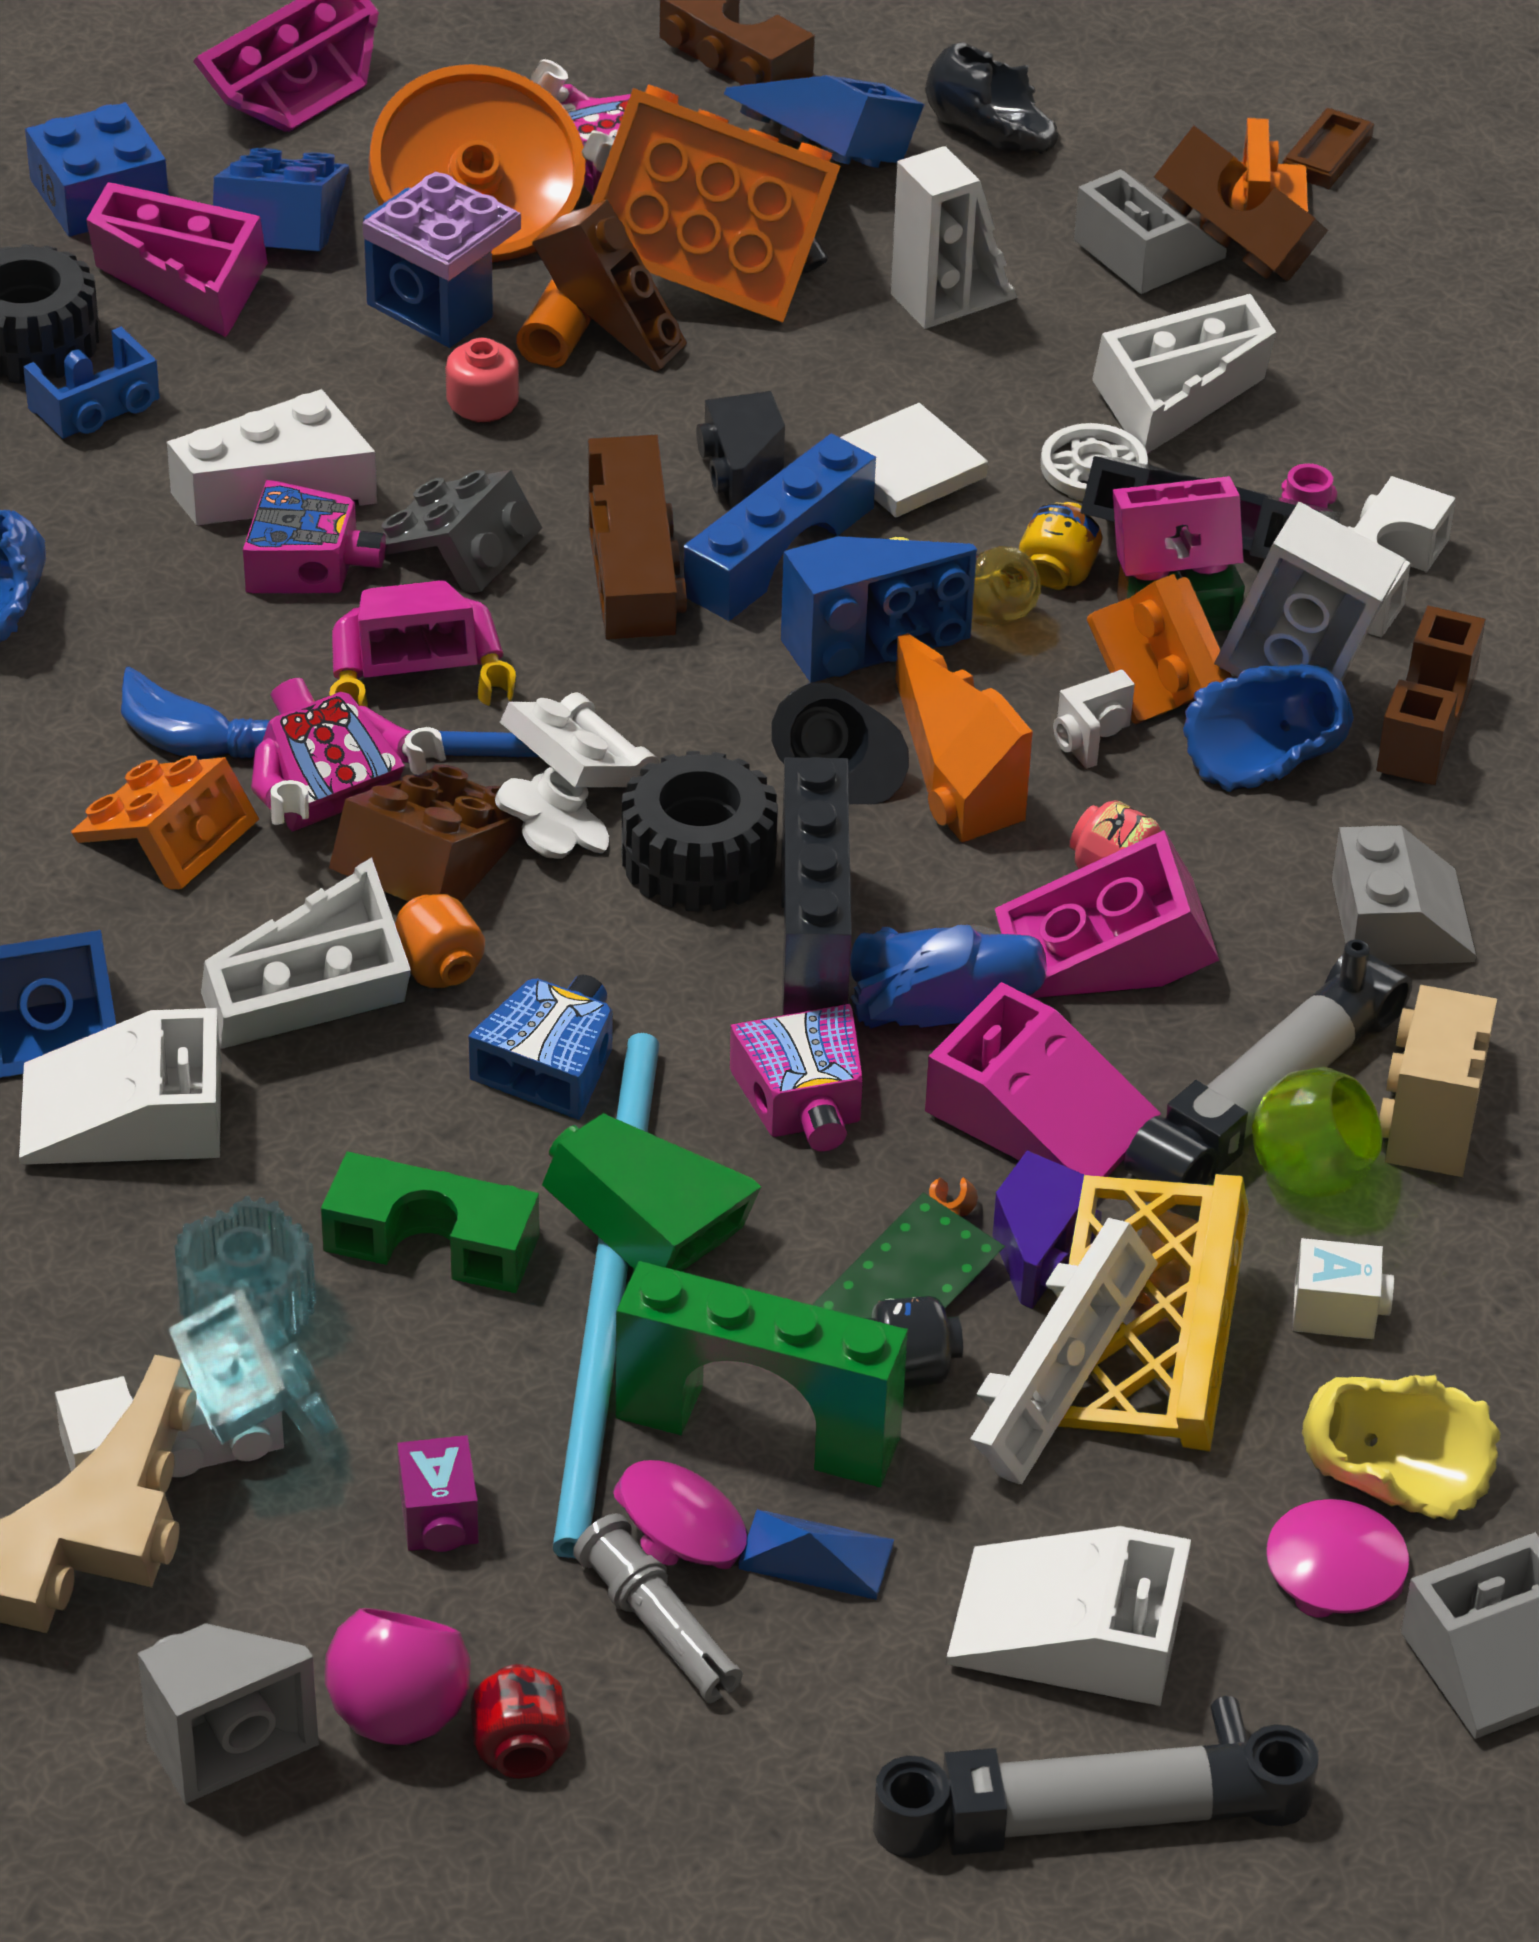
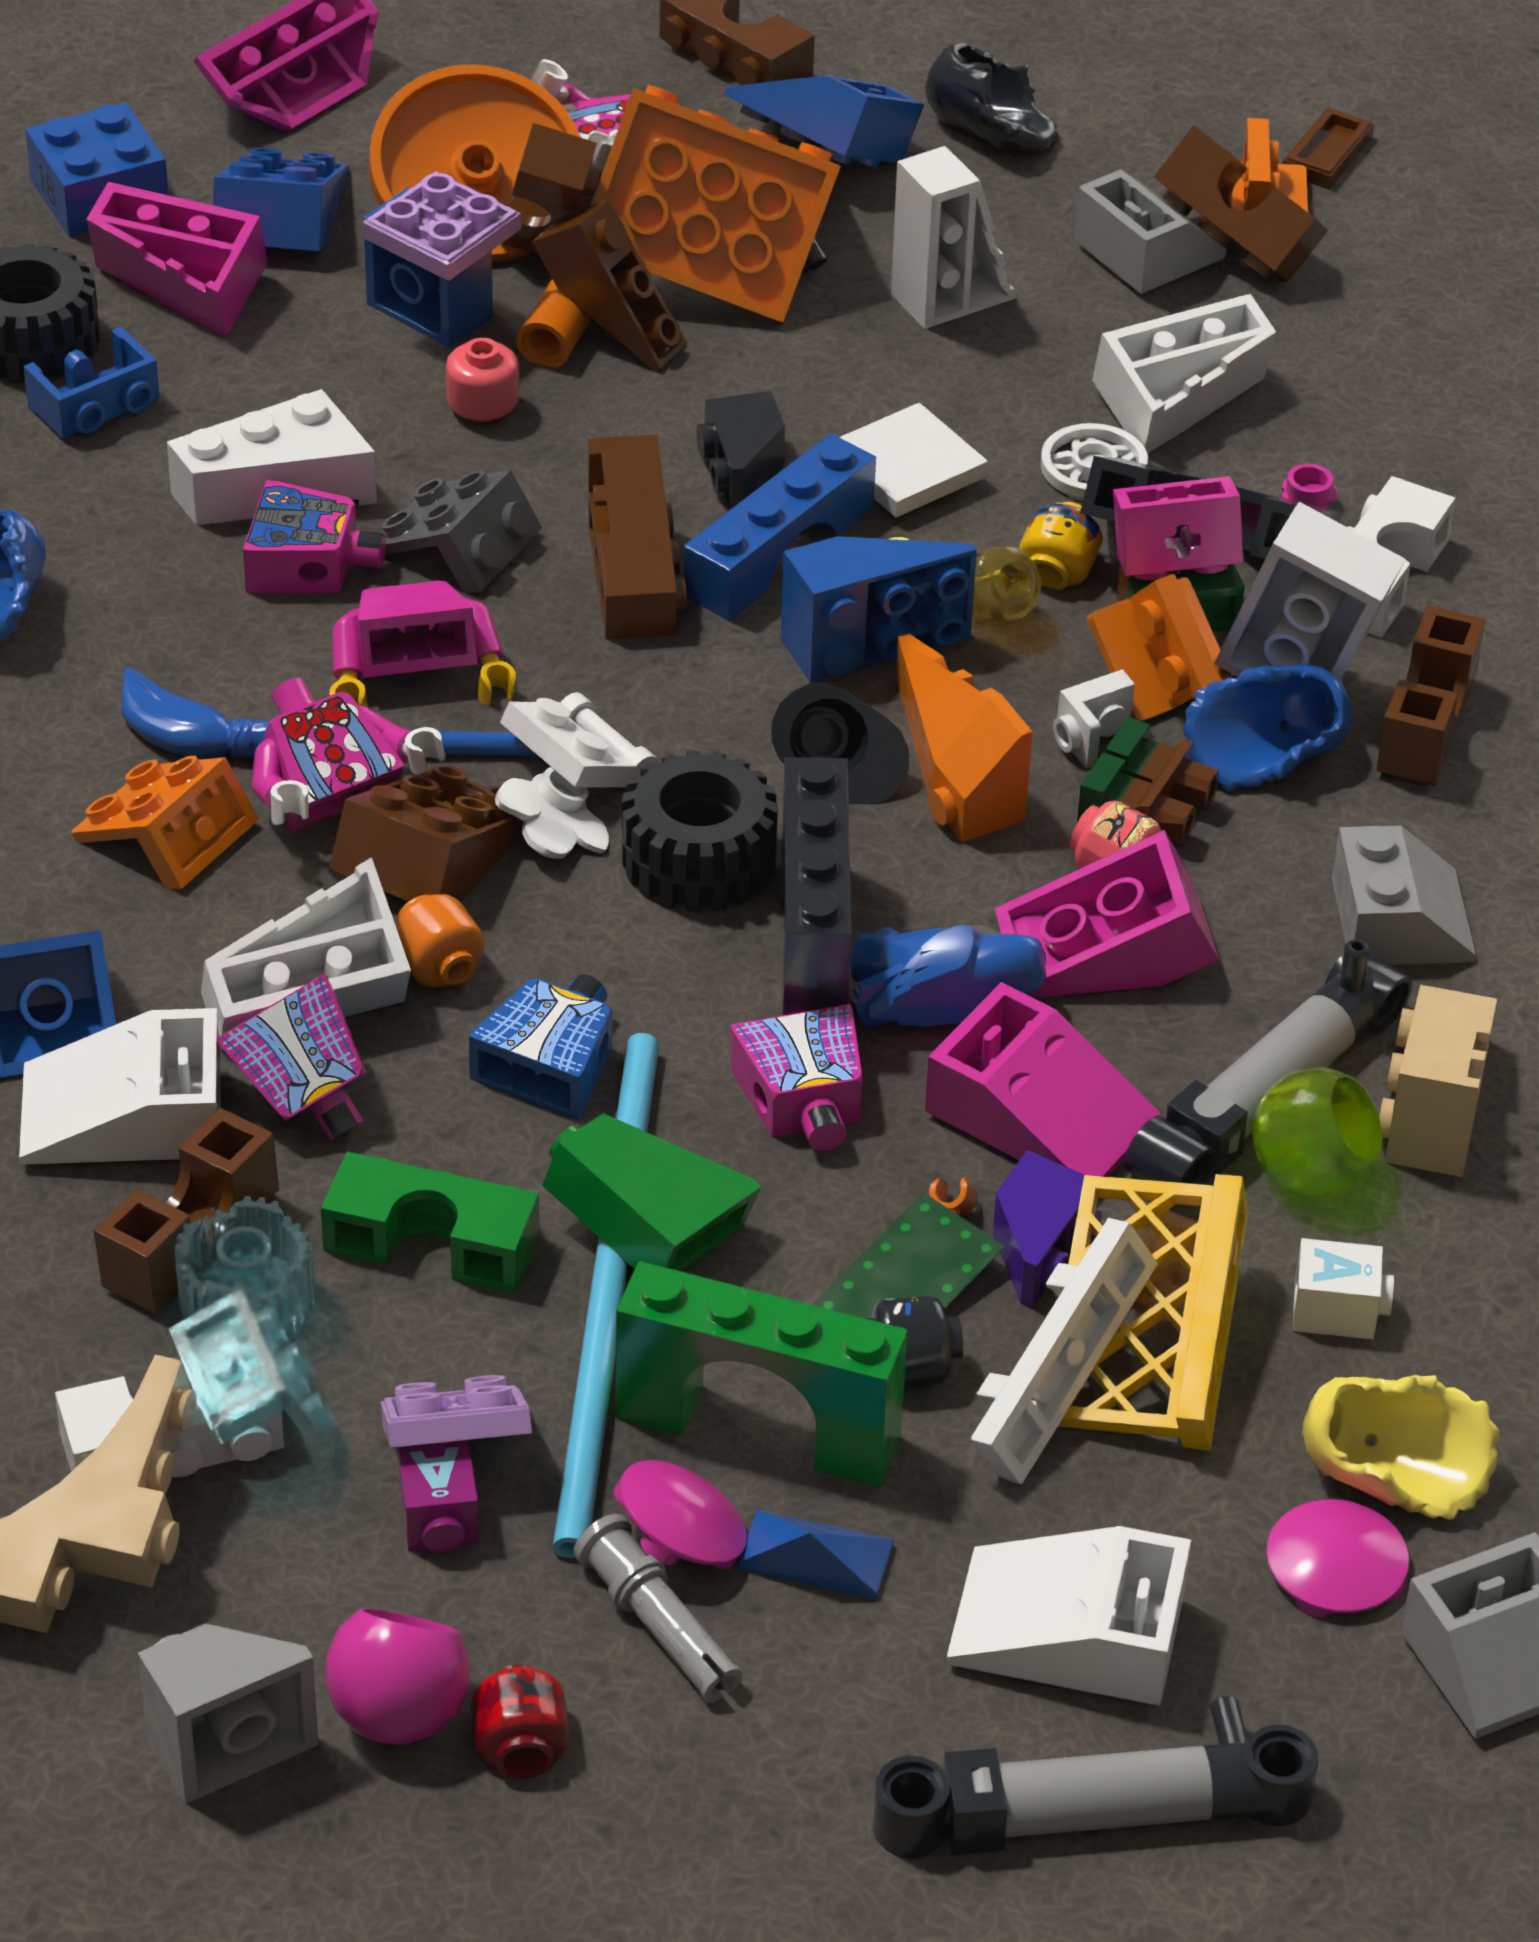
none -> reddish brown arch [93,1108,280,1313]
none -> torso [216,974,367,1141]
none -> lavender tile [380,1375,532,1448]
none -> reddish brown arch [502,123,602,255]
none -> reddish brown hips [1077,717,1219,846]

